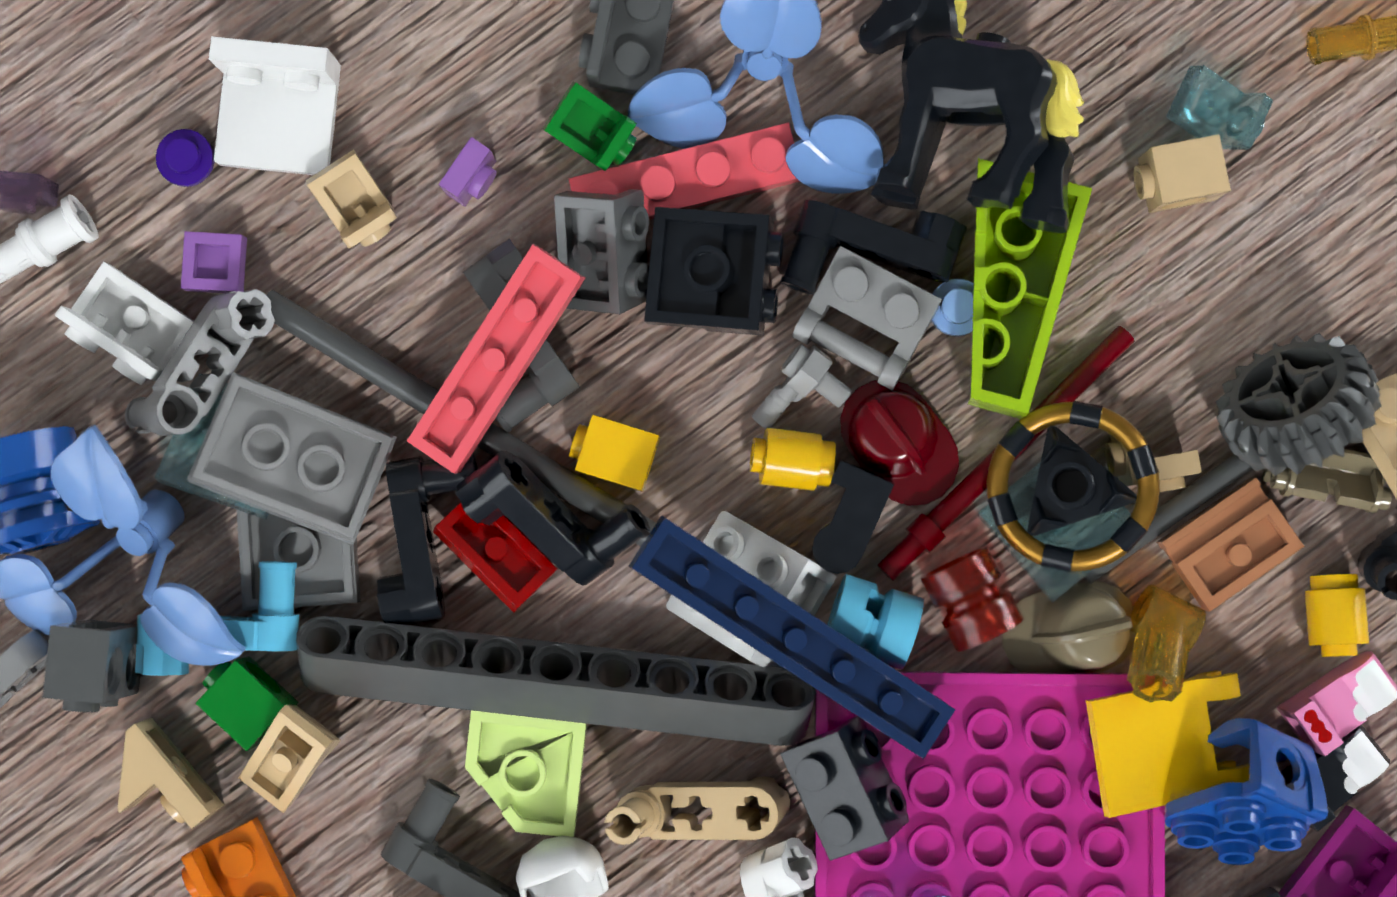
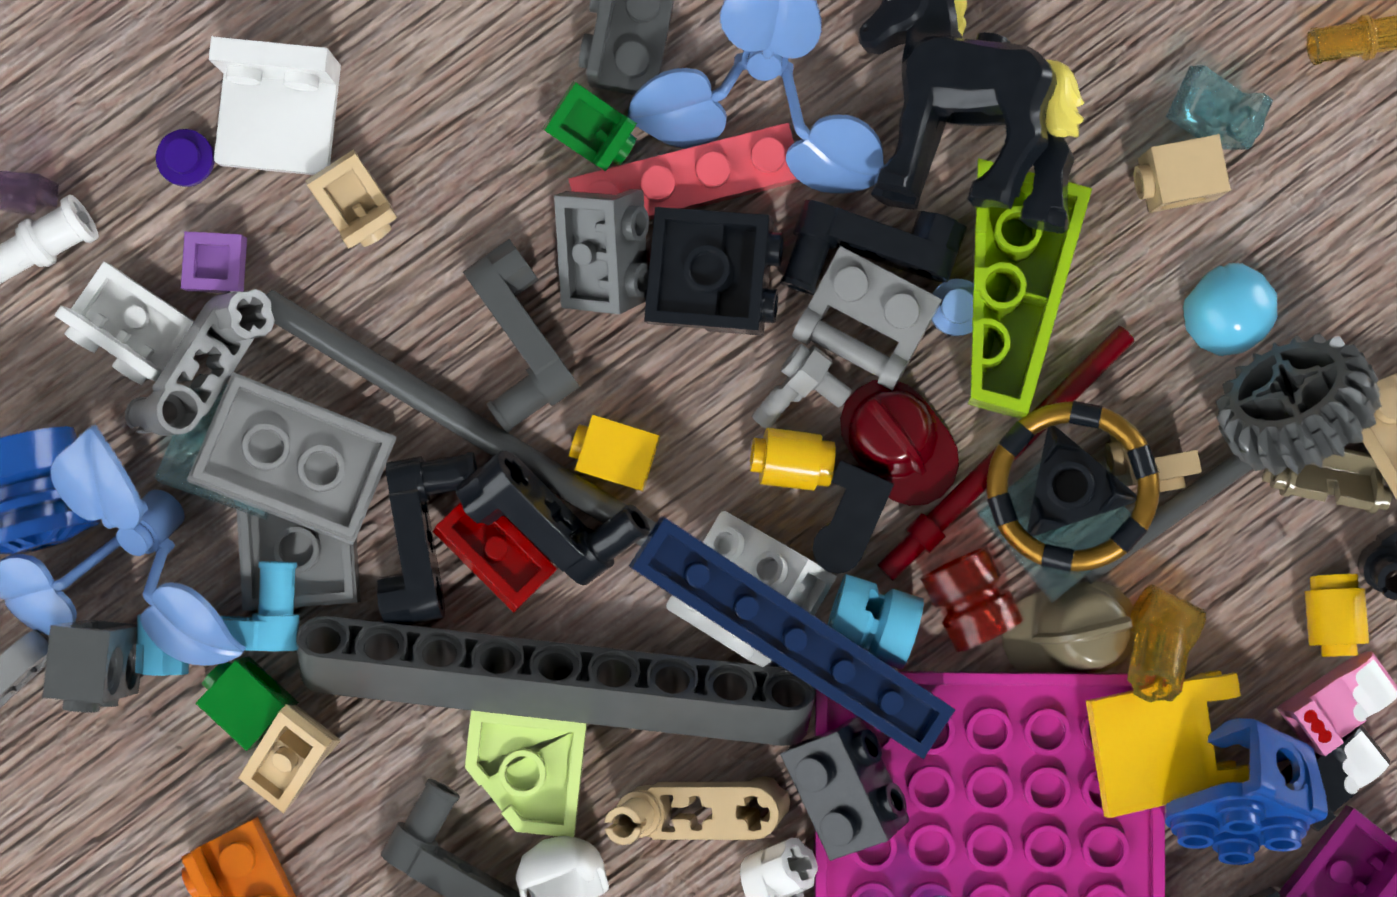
tan slope [118,718,224,829] -> none
coral plate [407,244,585,474] -> none
medium lavender plate [439,137,497,207] -> none
nougat plate [1156,477,1305,612] -> none
none -> medium azure hair [1183,263,1278,356]

